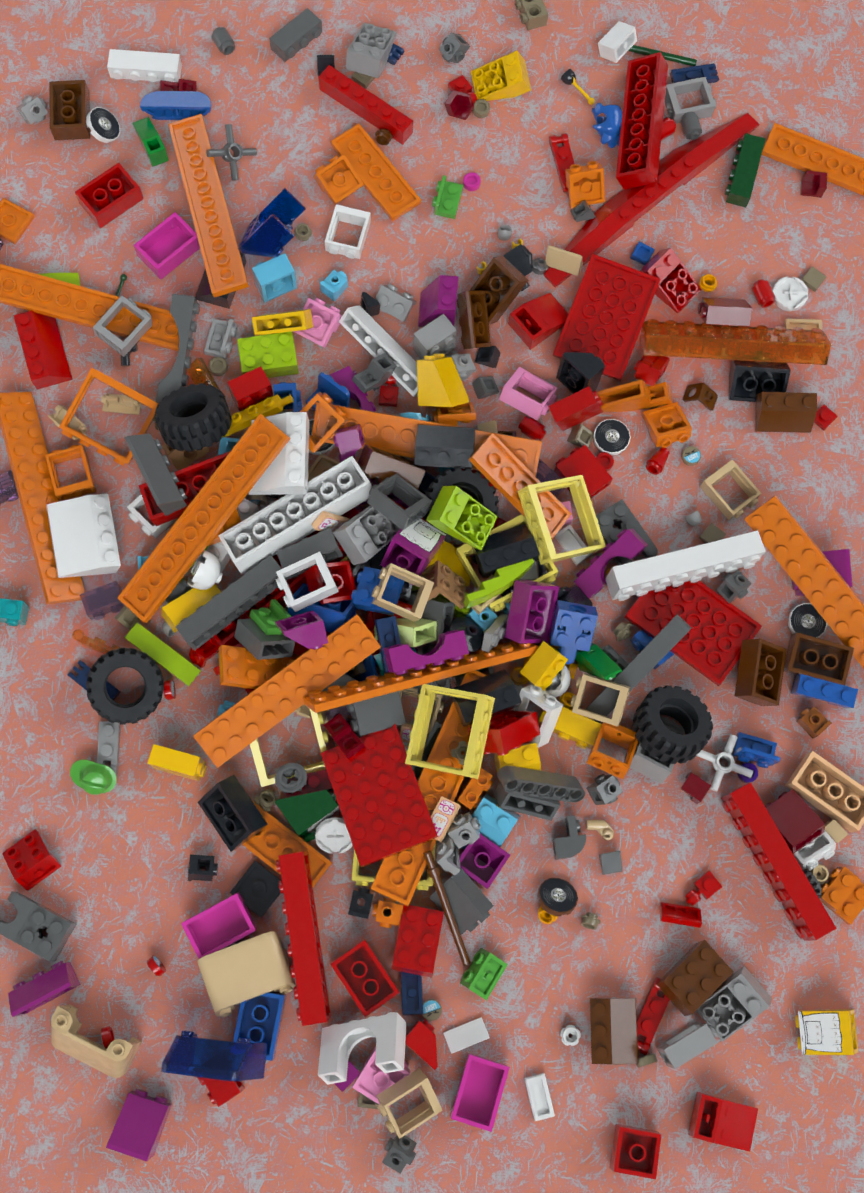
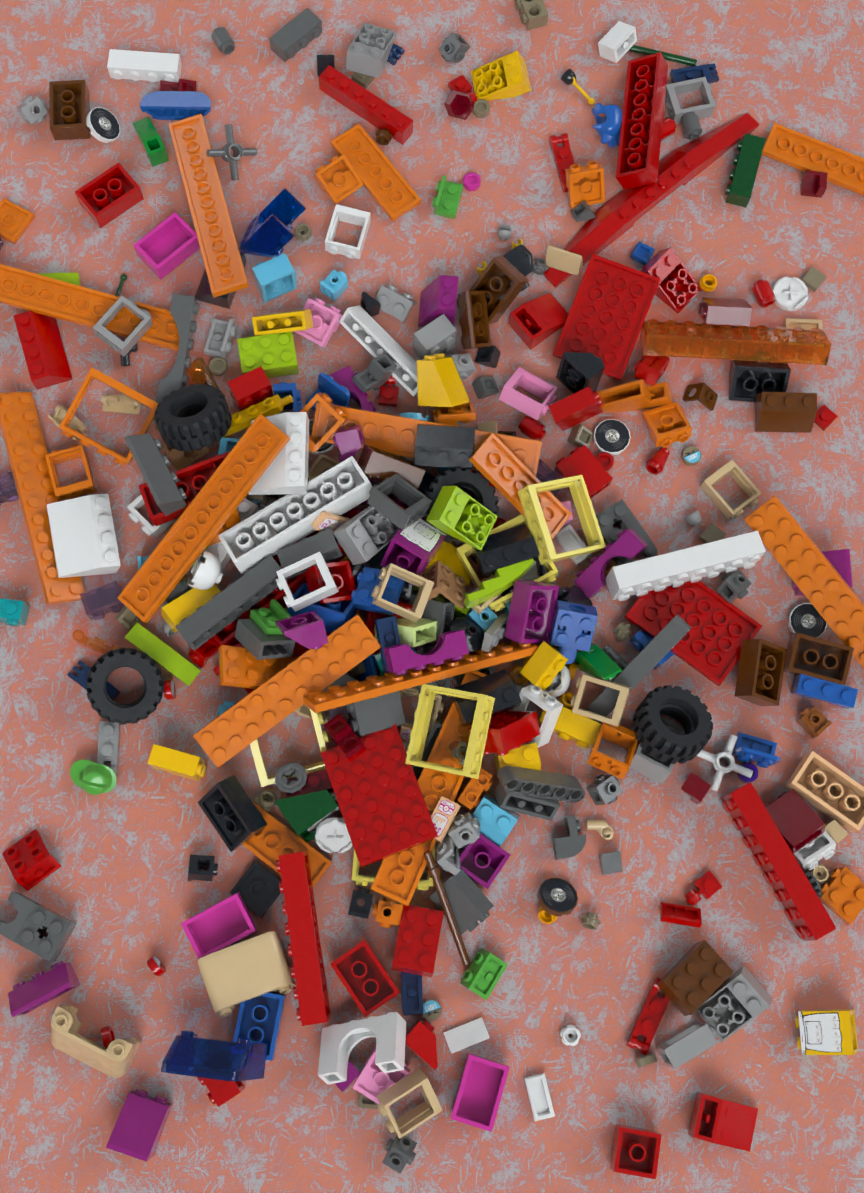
slope [590,998,638,1065] -> none

